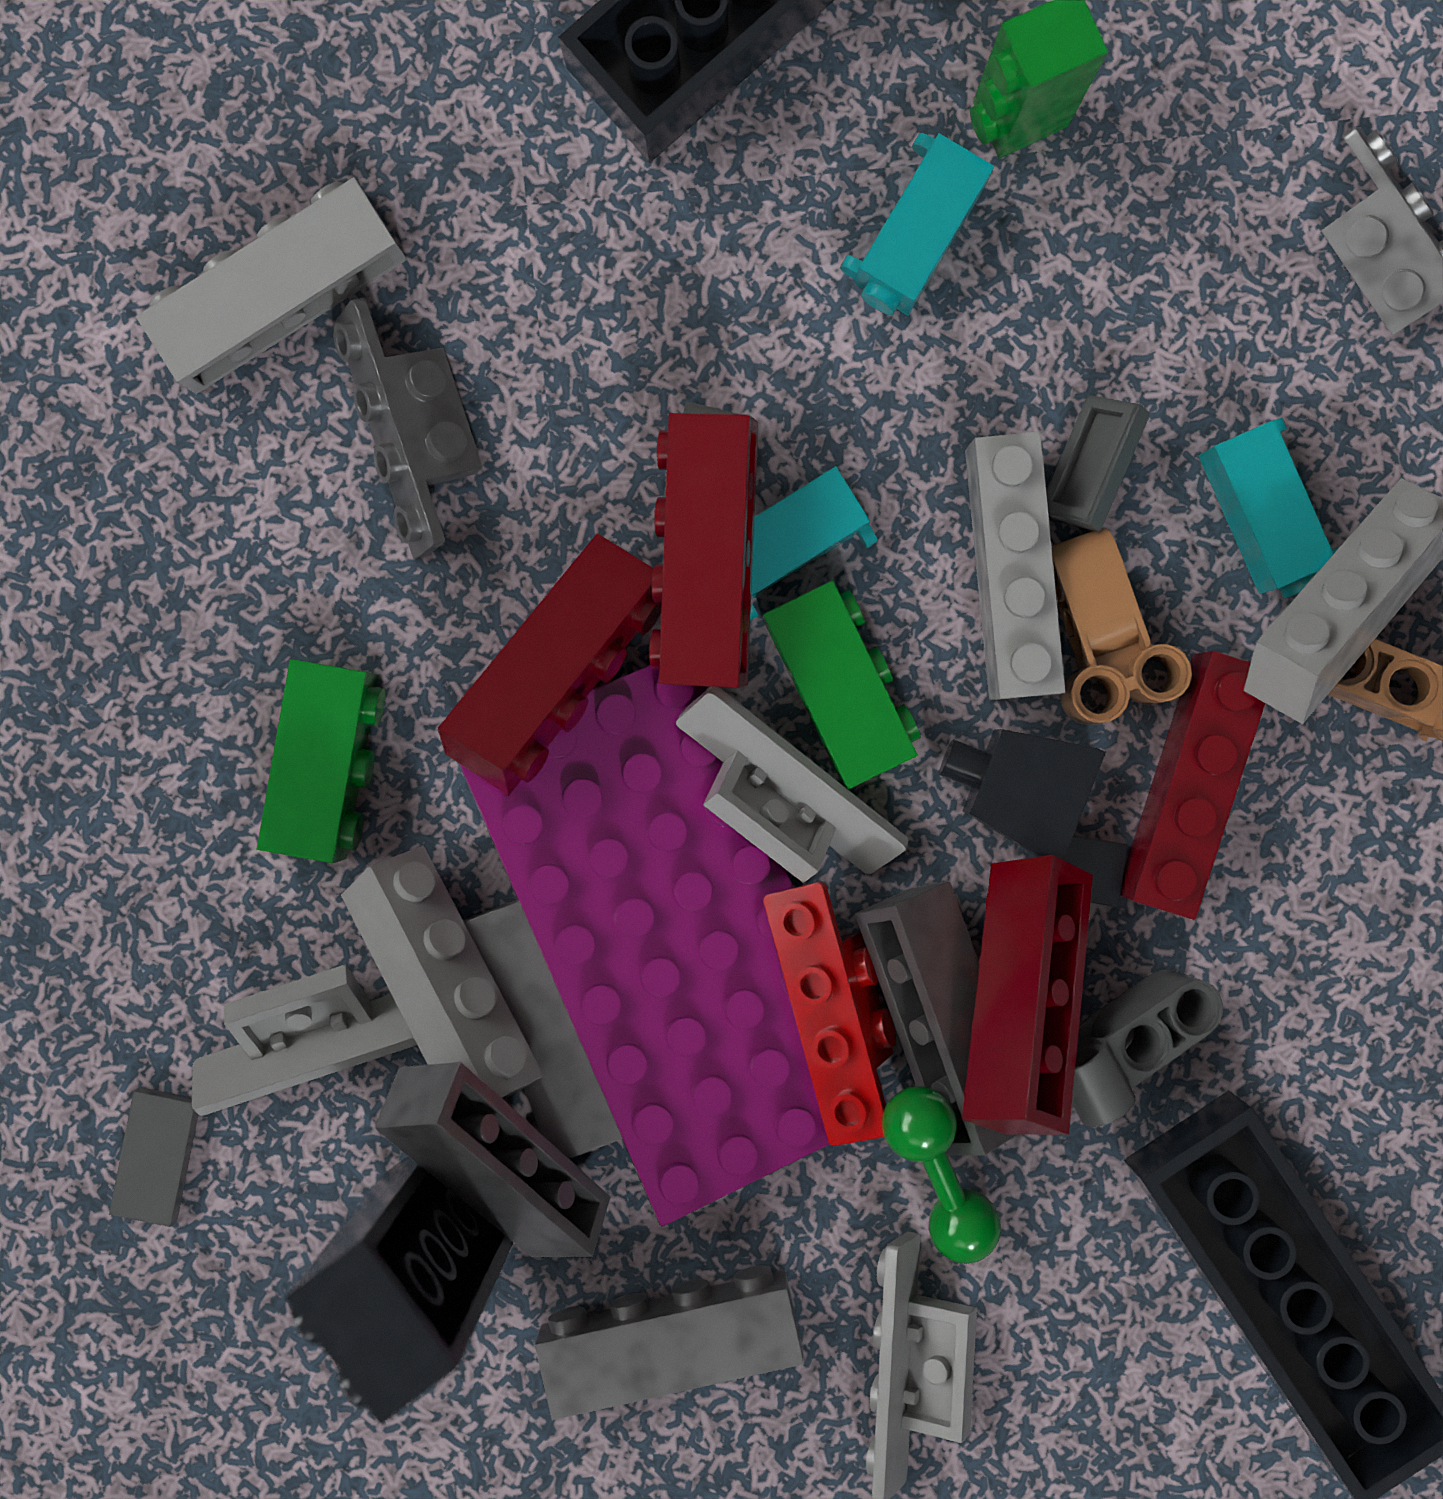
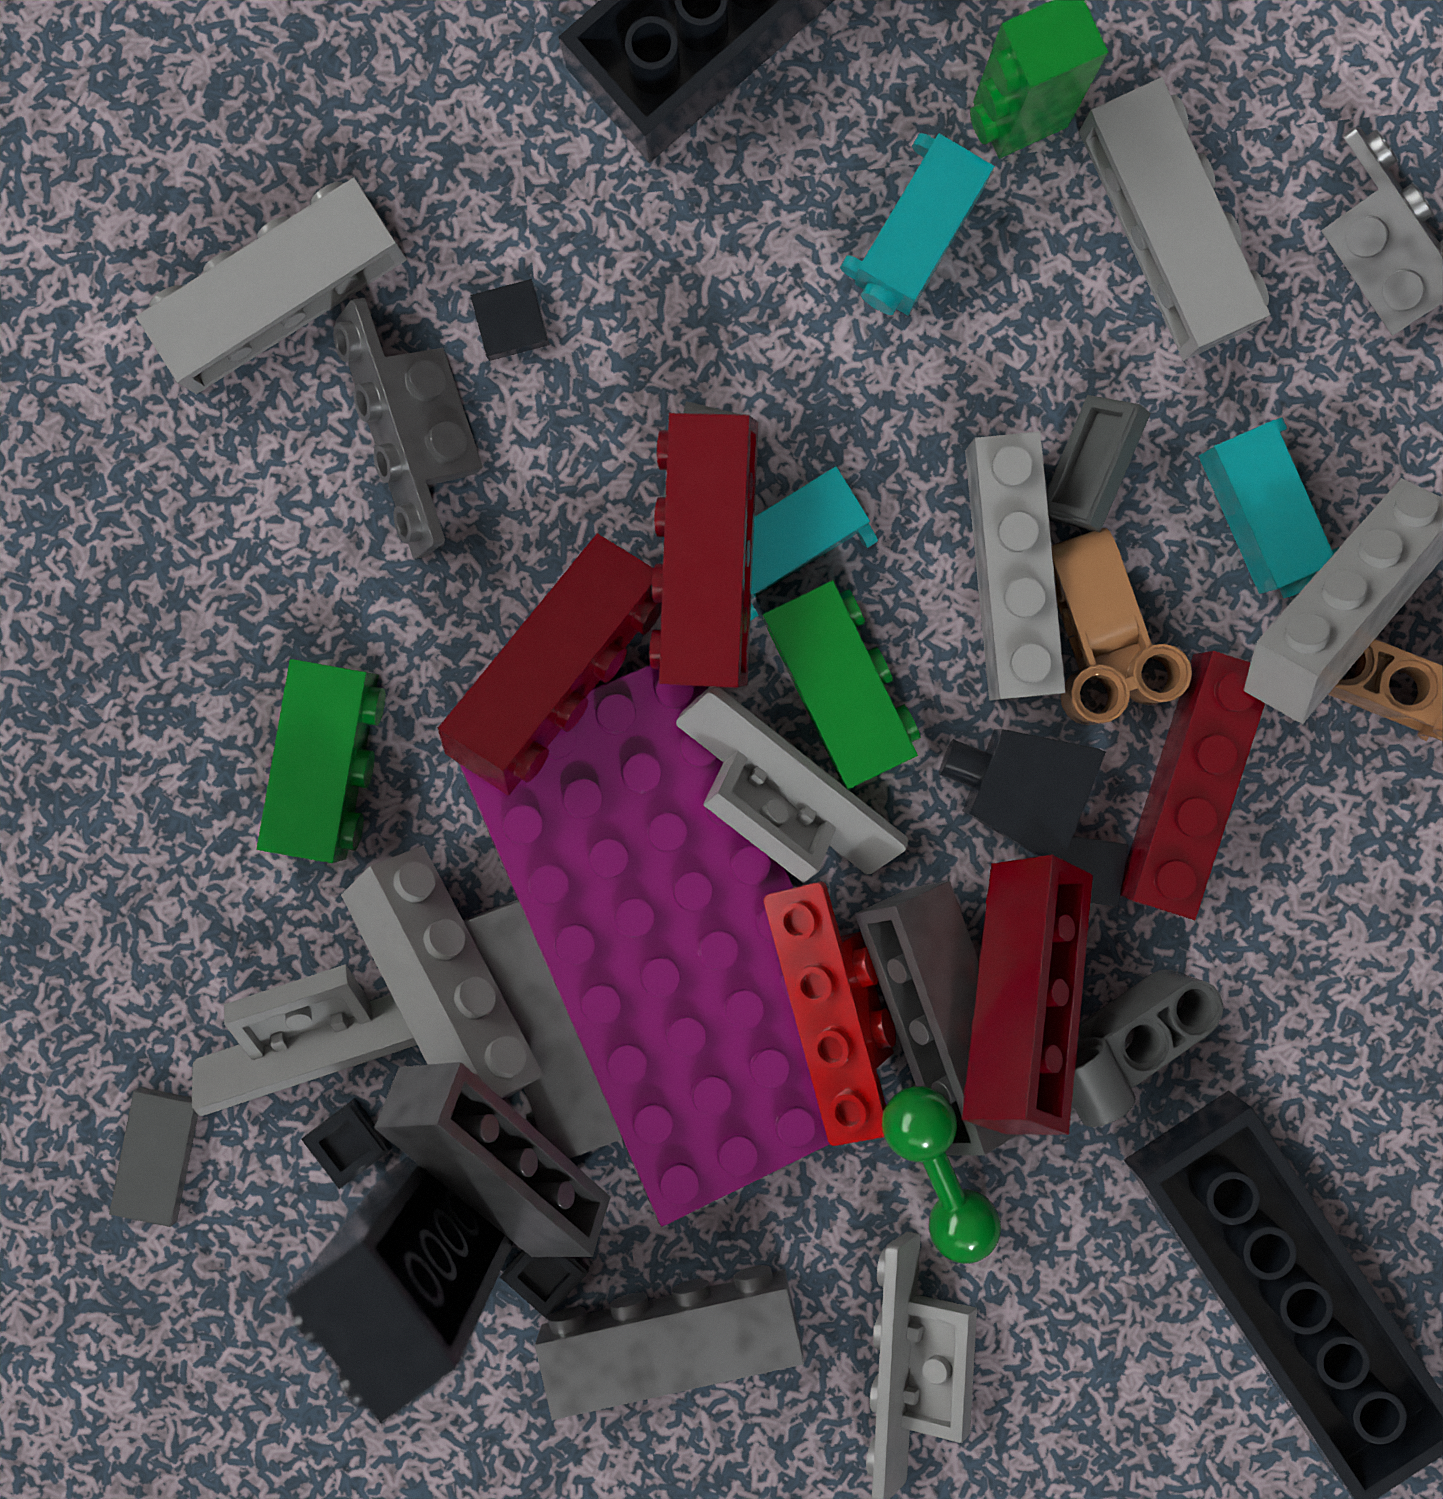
none -> black tile [301,1098,393,1189]
none -> black tile [470,279,550,361]
none -> black tile [500,1249,590,1319]
none -> light grey brick [1079,77,1270,361]

